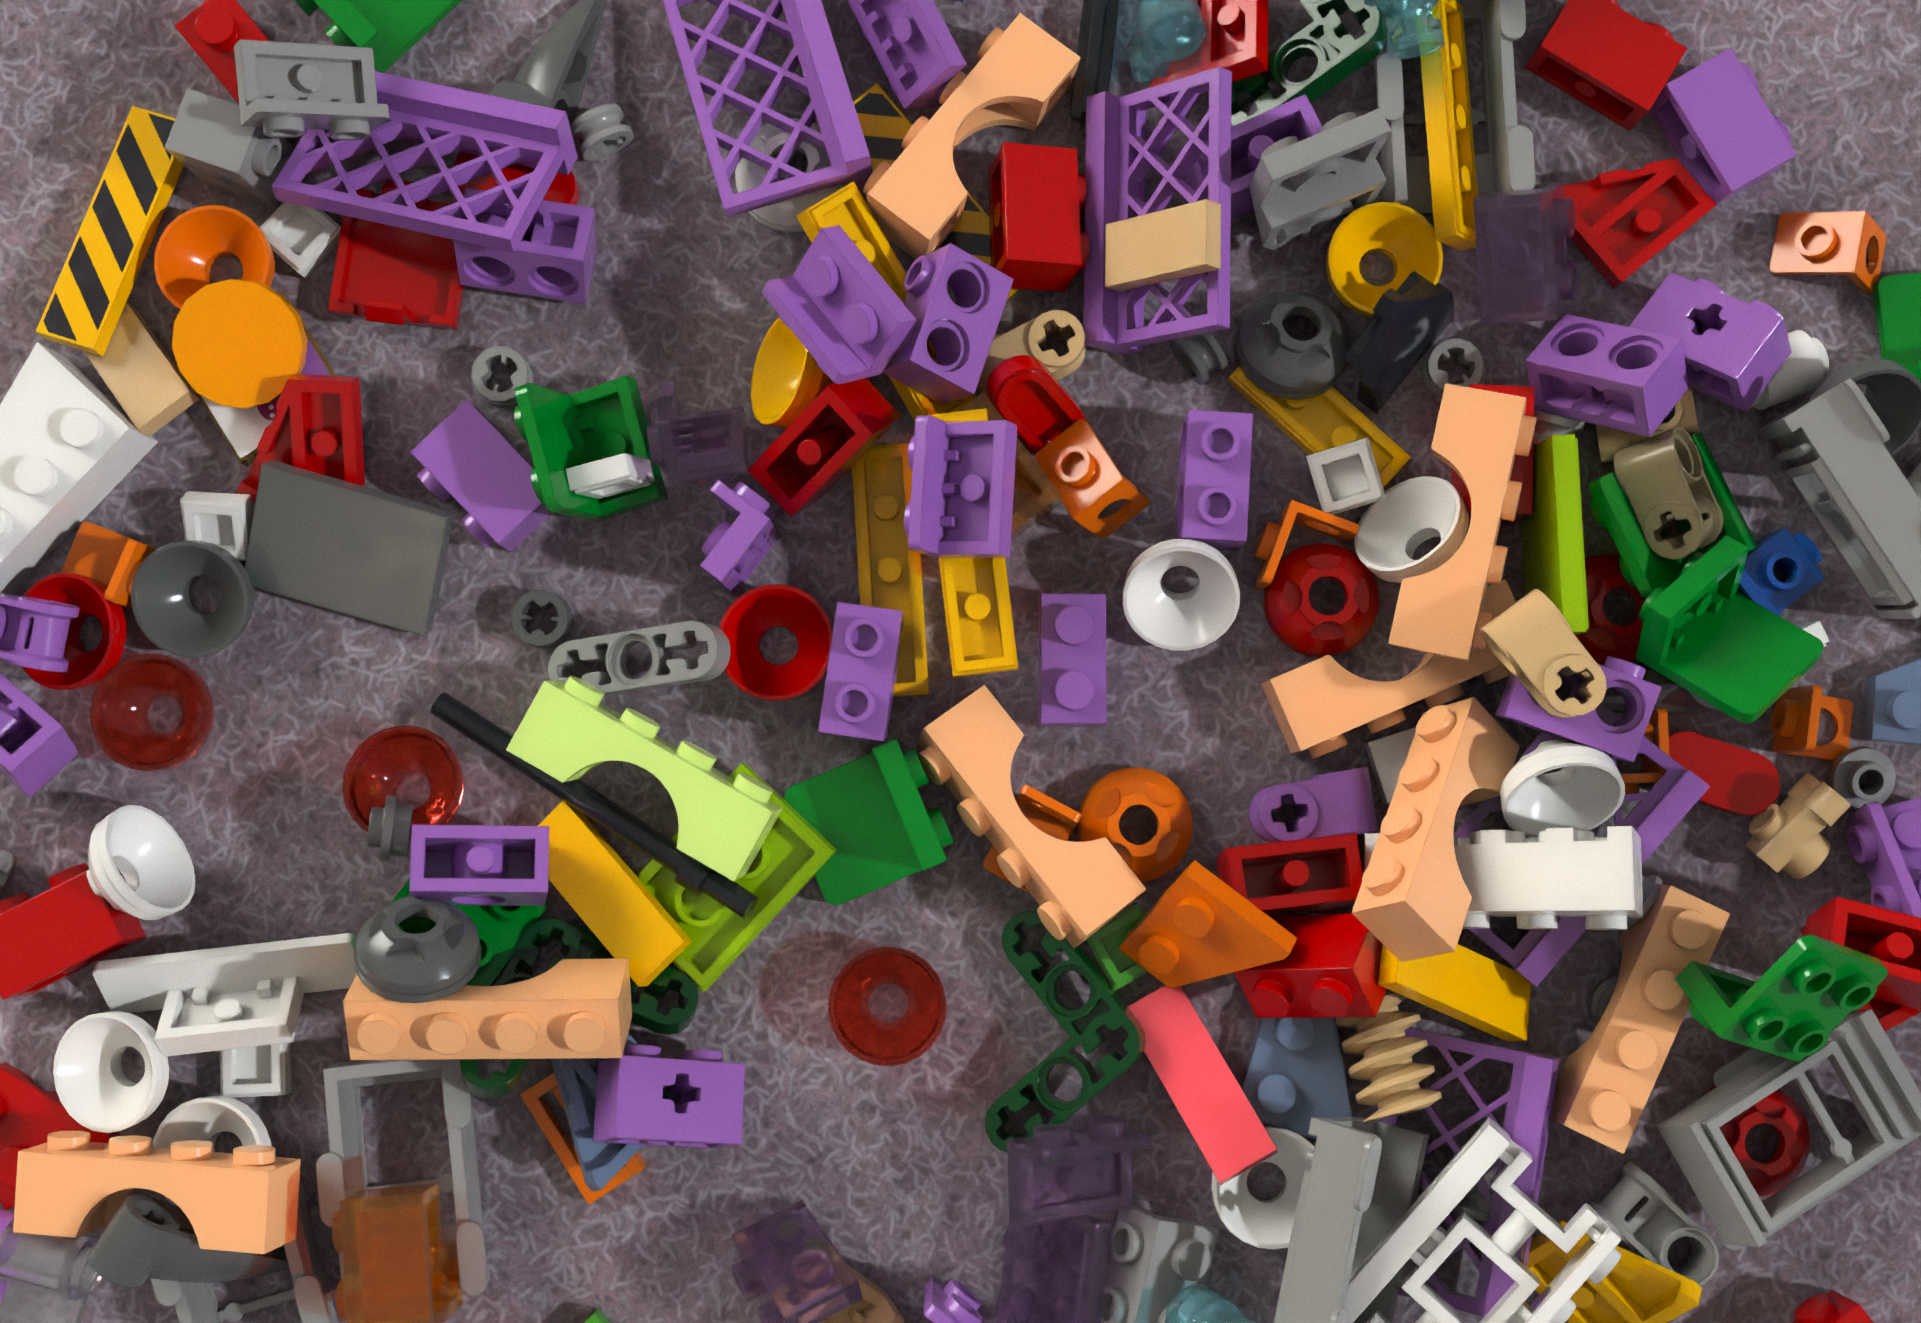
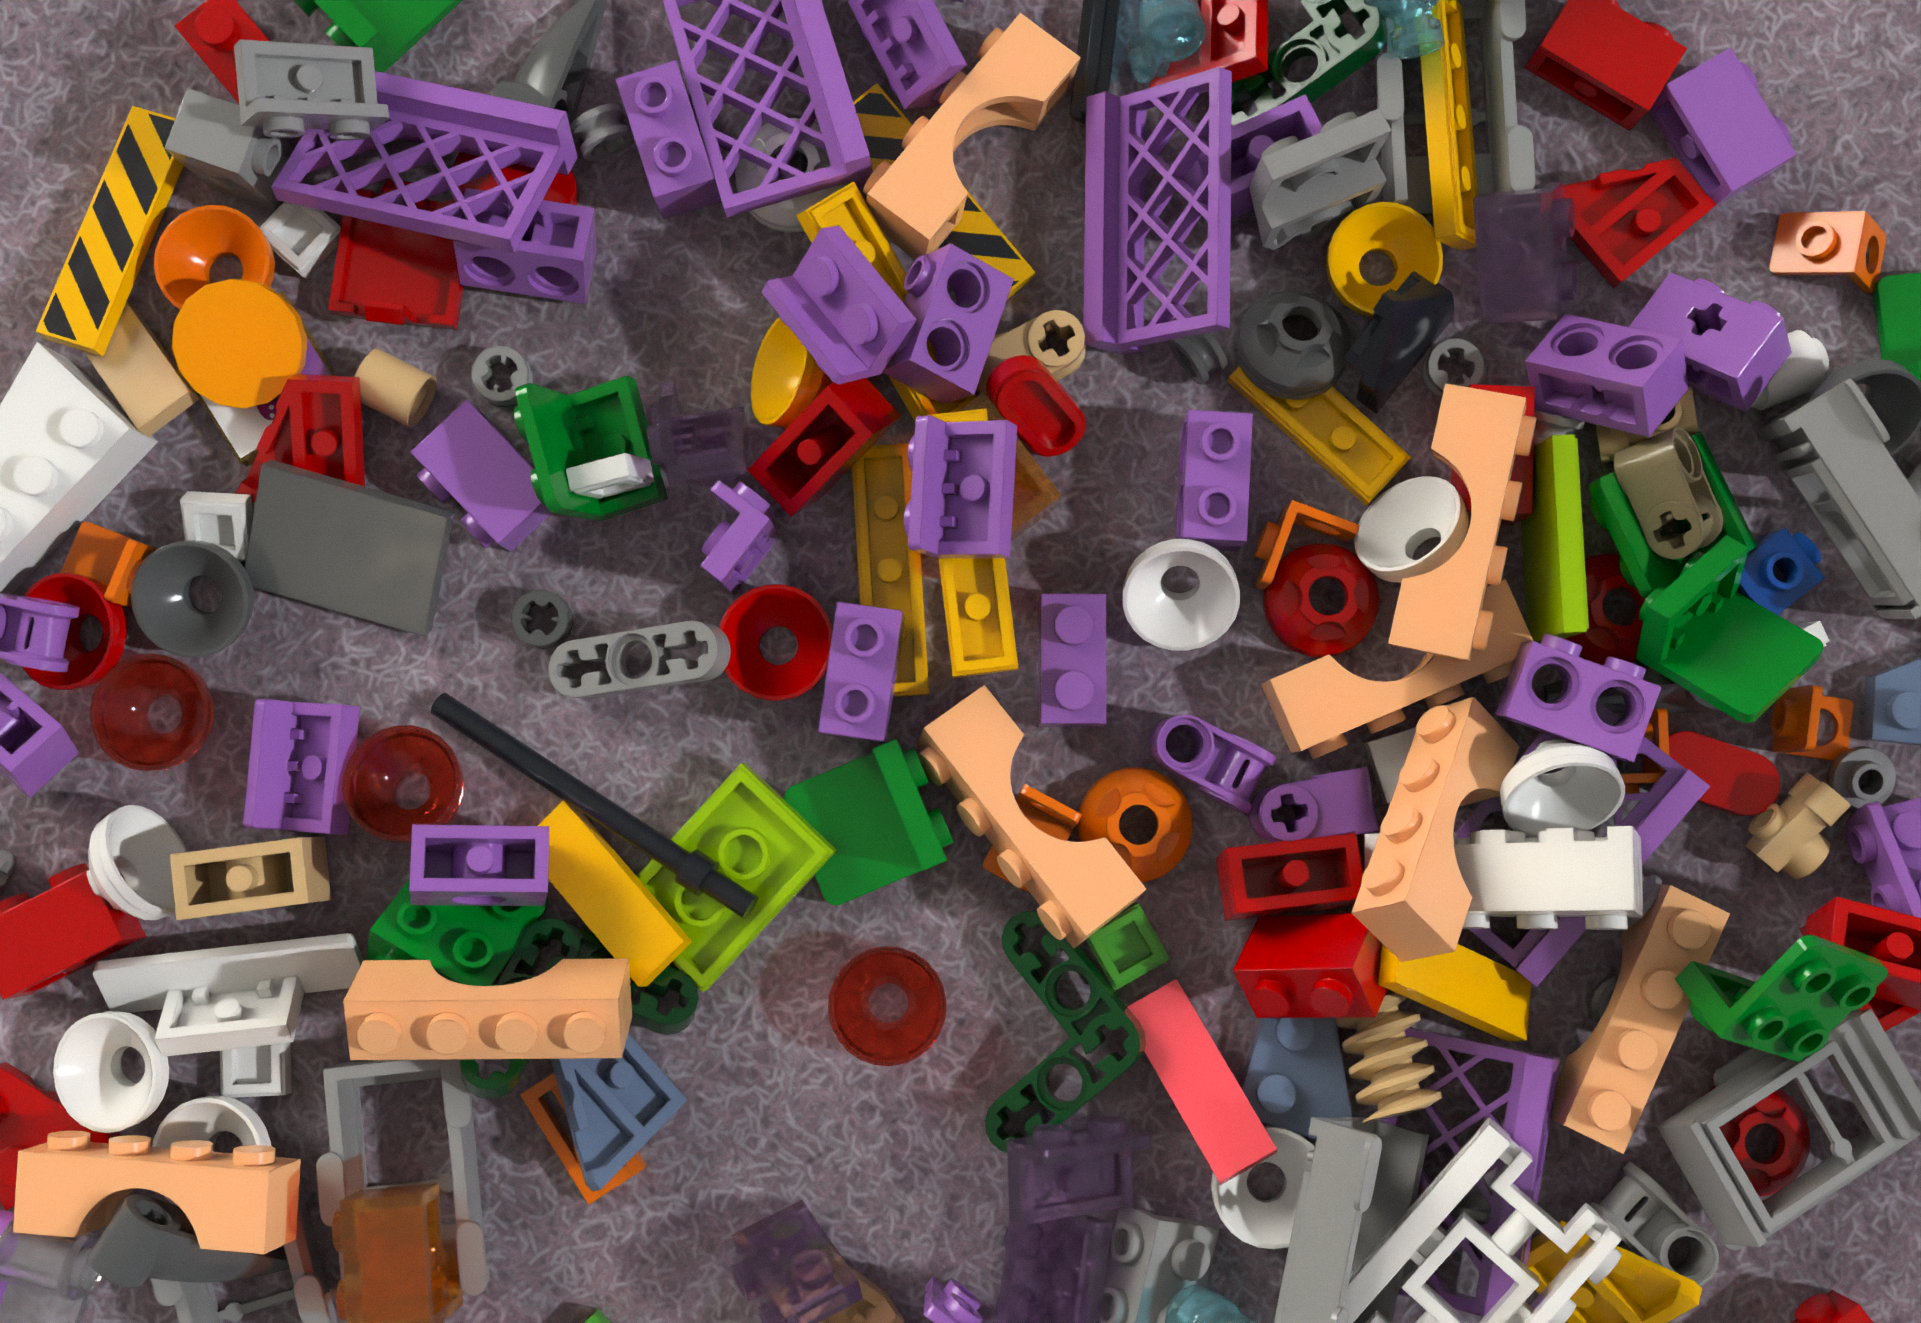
dark grey piece [354,896,481,1003] -> none
flat silver plate [367,795,413,862] -> none
yellowish green arch [506,676,783,881] -> none
medium lavender brick [593,1045,745,1149] -> none
red brick [988,142,1089,292] -> none
orange bracket [1035,419,1150,539] -> none
tan tile [1105,199,1221,291] -> none
orange wing [1119,860,1297,989] -> none
white tile [1306,437,1386,515] -> none
tan piece [1480,588,1607,718] -> none
none -> tan brick [170,837,332,920]
none -> medium lavender bracket [243,699,360,835]
none -> tan beam [354,348,437,428]
none -> medium lavender brick [615,60,721,219]
none -> medium lavender piece [1148,715,1277,815]

